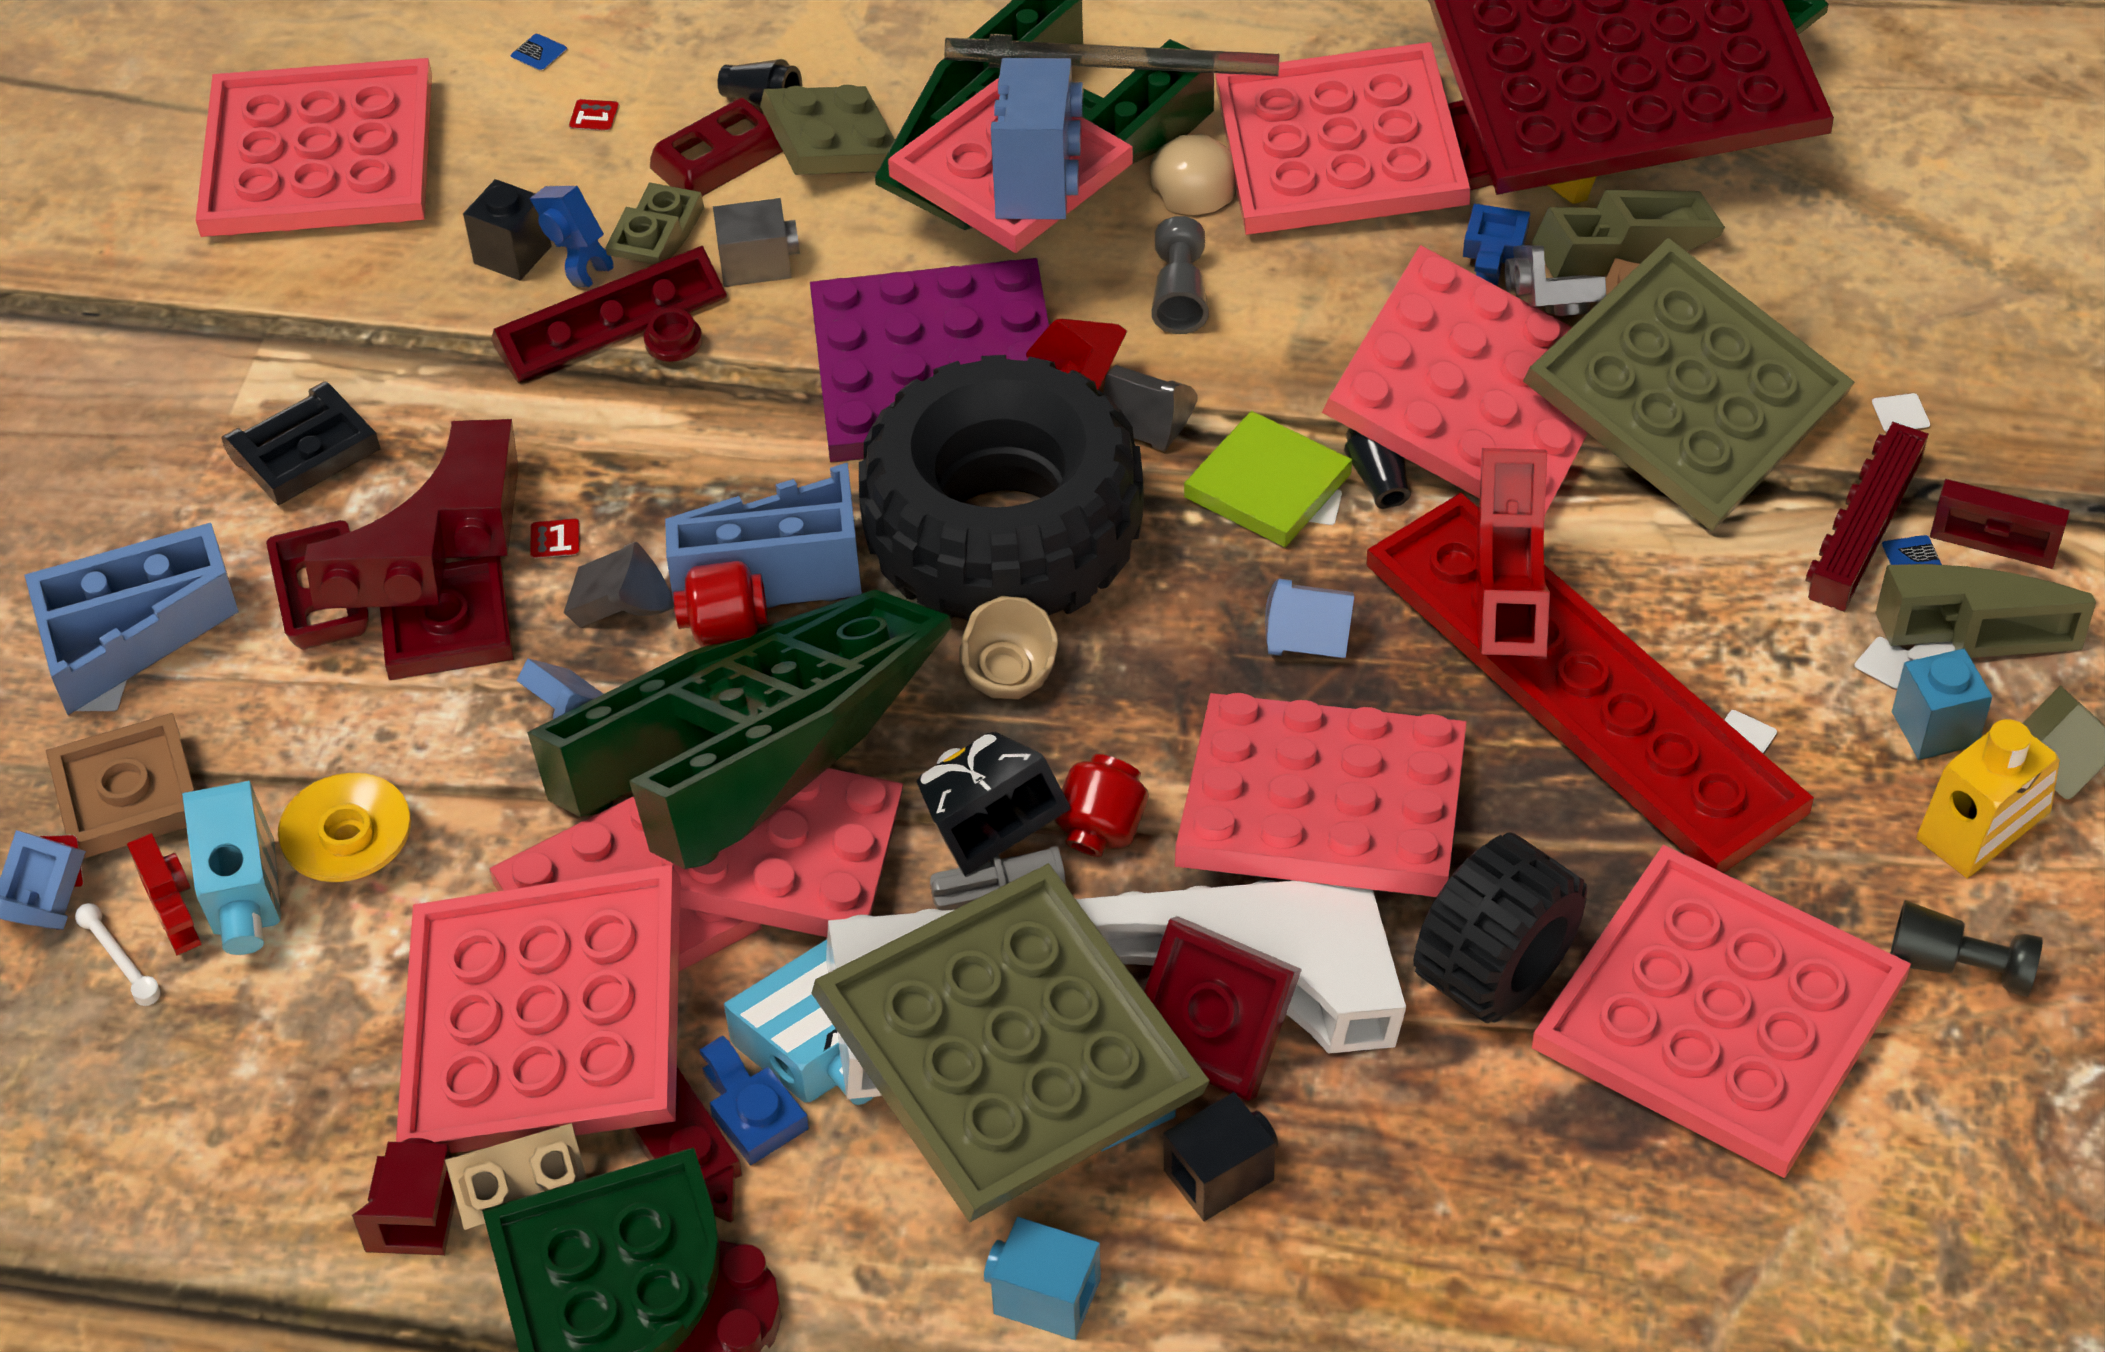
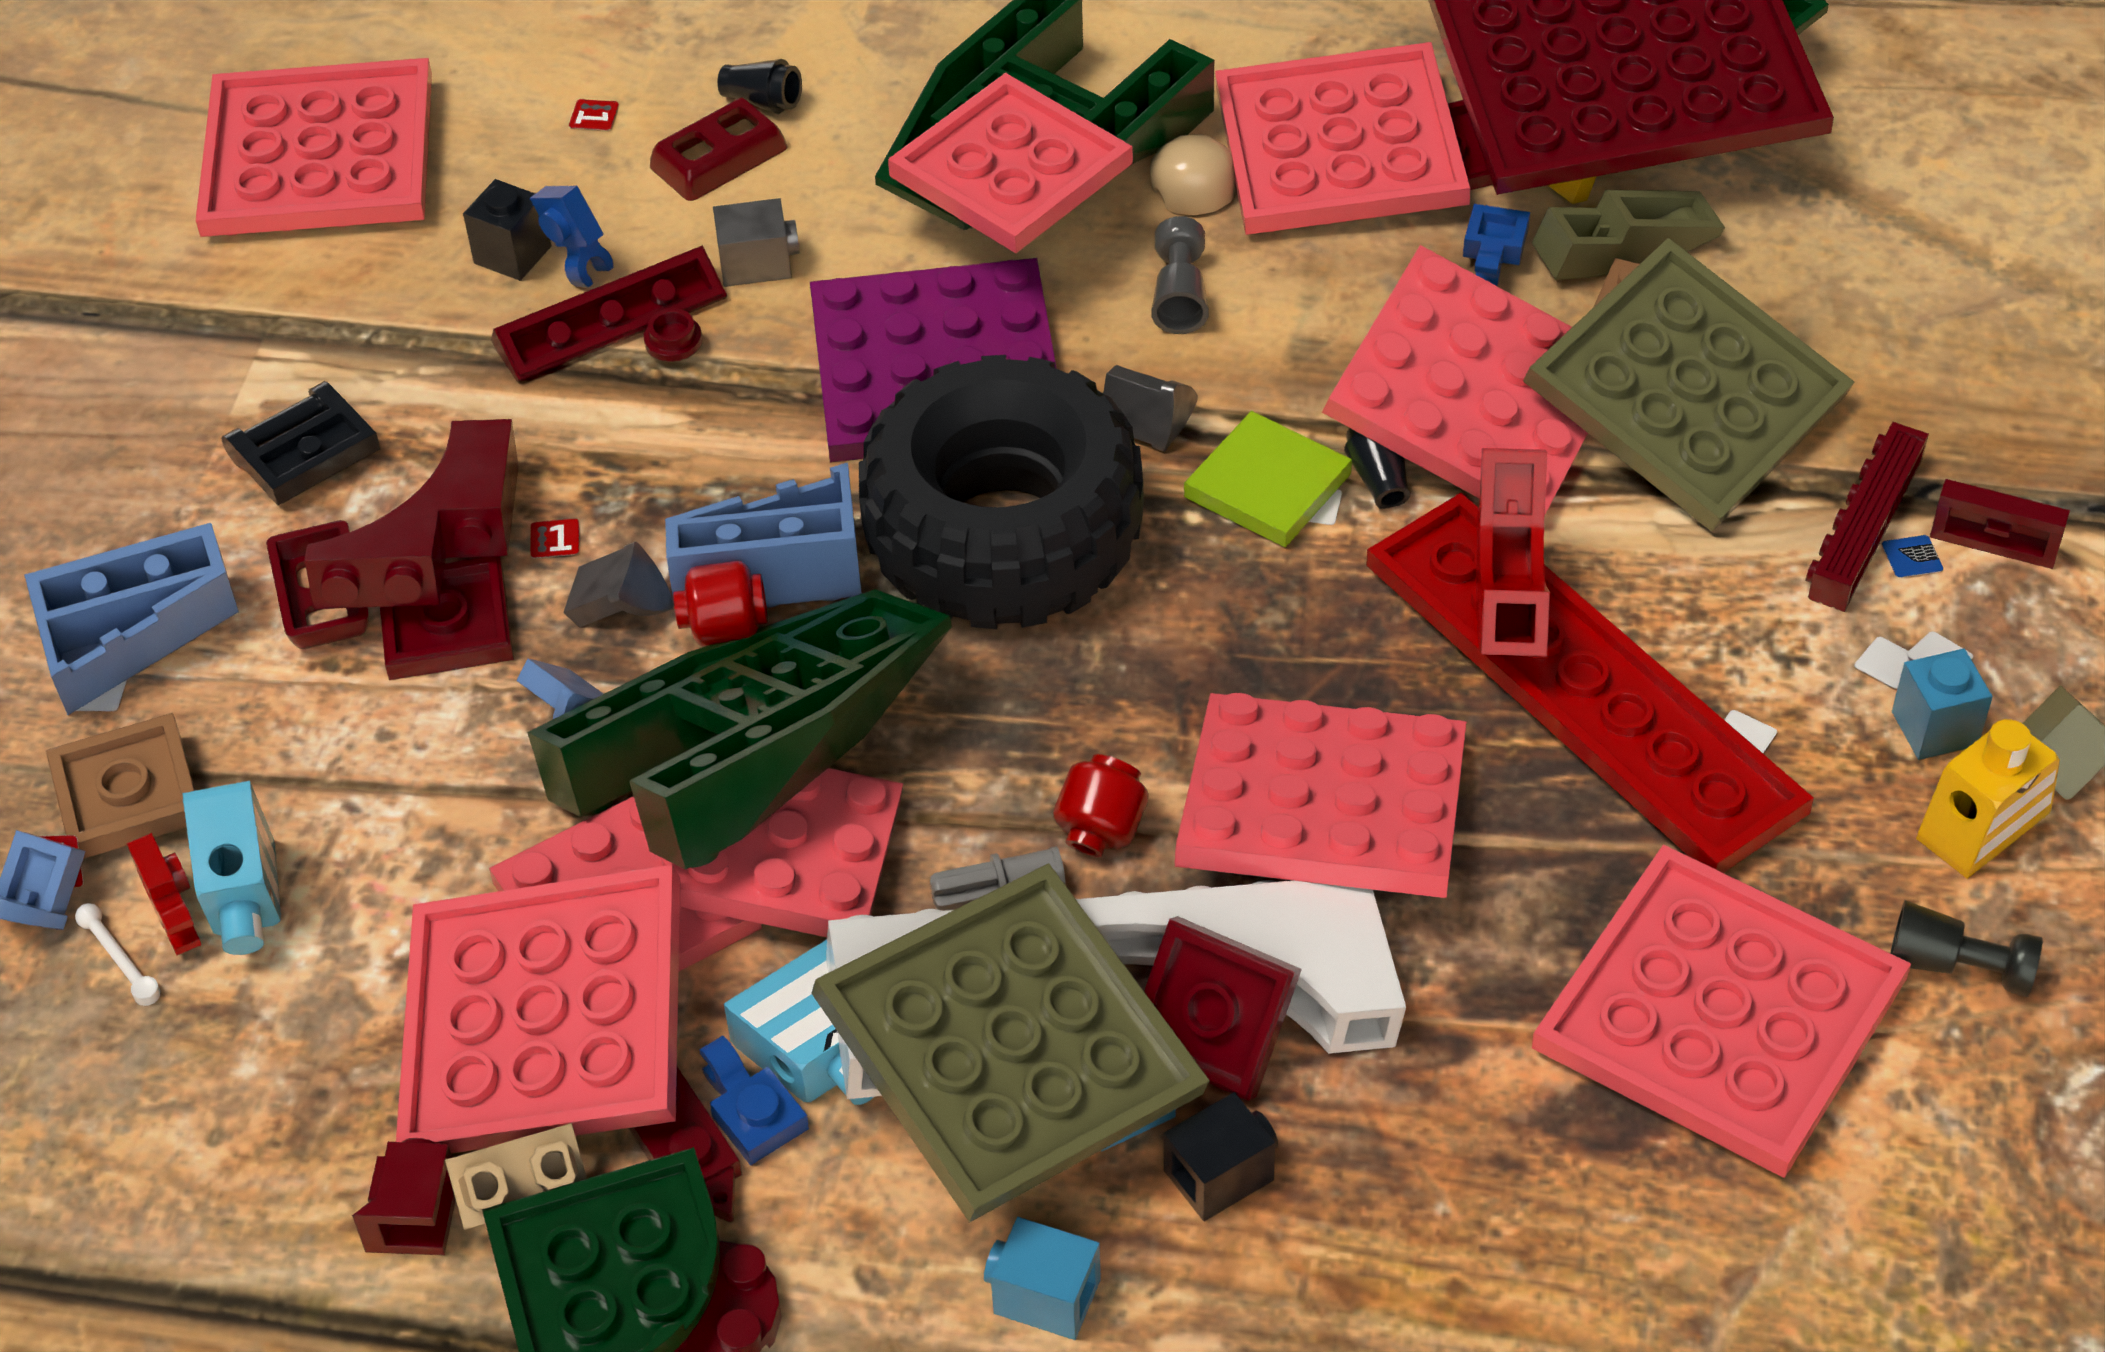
yellow dish [278,773,411,882] -> none
blue sticker [510,34,567,70] -> none
olive slope [605,182,704,264] -> none
olive plate [760,85,895,175] -> none
black torso [916,732,1071,876] -> none
clear smoke bar [944,34,1280,76] -> none
tan hair [959,596,1058,699] -> none
medium blue wedge [991,58,1083,219] -> none
red slope [1026,318,1127,390] -> none
medium blue tile [1265,579,1354,658] -> none
black tyre [1413,833,1588,1023] -> none
flat silver bracket [1505,245,1606,316] -> none
white sticker [1872,393,1930,432] -> none
olive slope [1875,564,2096,658] -> none

